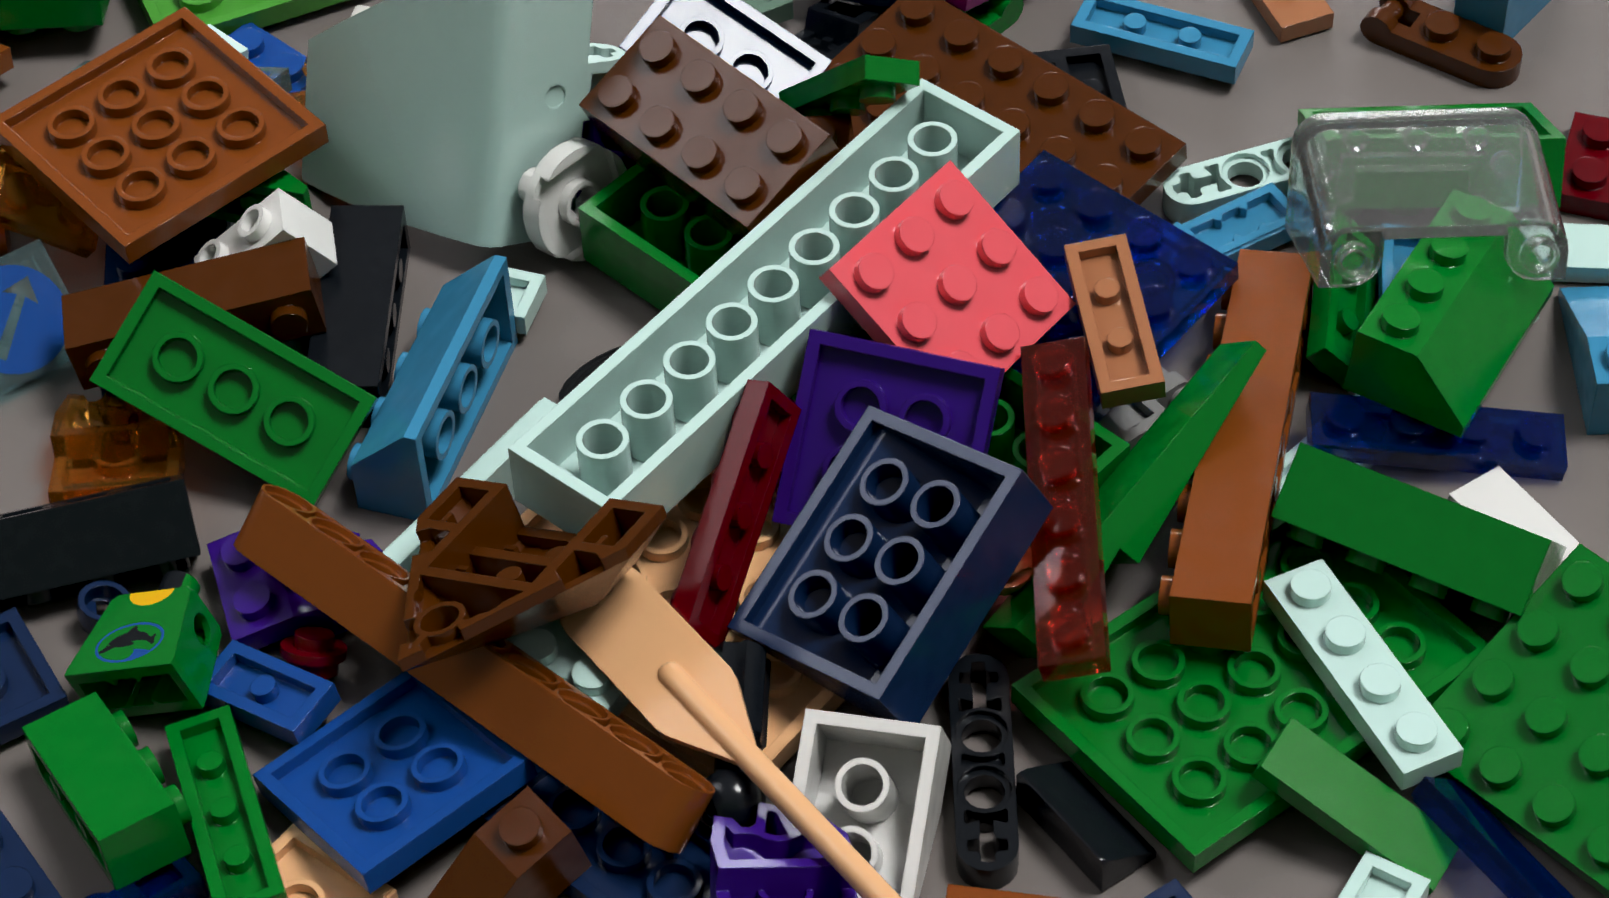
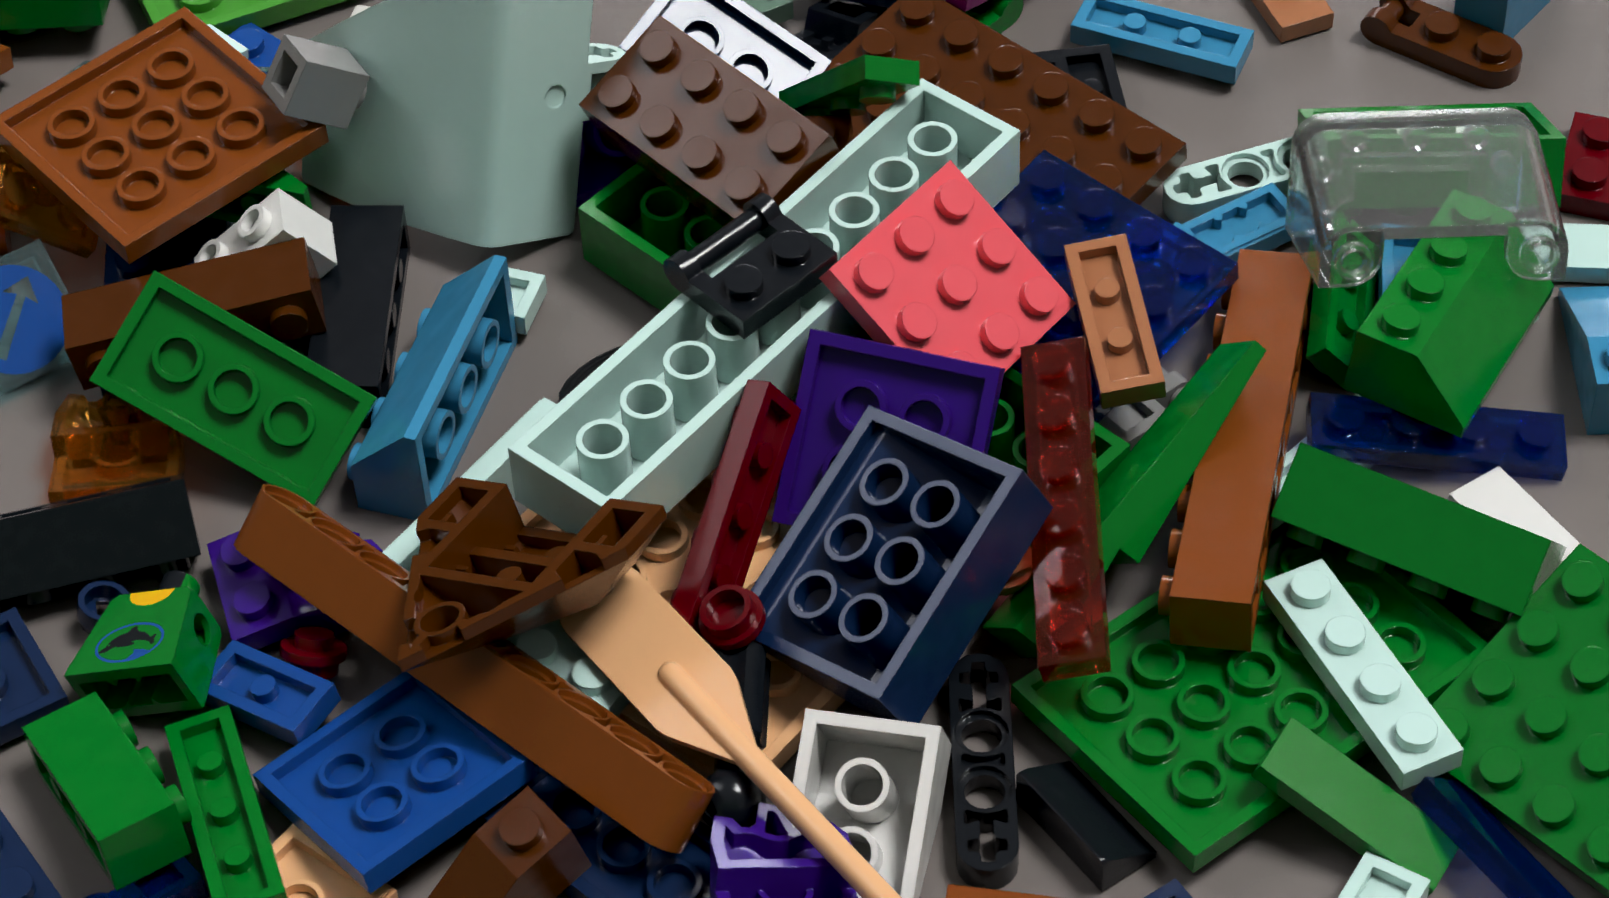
white plate [518,137,627,261] -> none
none -> light grey brick [262,34,370,129]
none -> black plate [663,193,837,339]
none -> dark red plate [698,584,766,651]

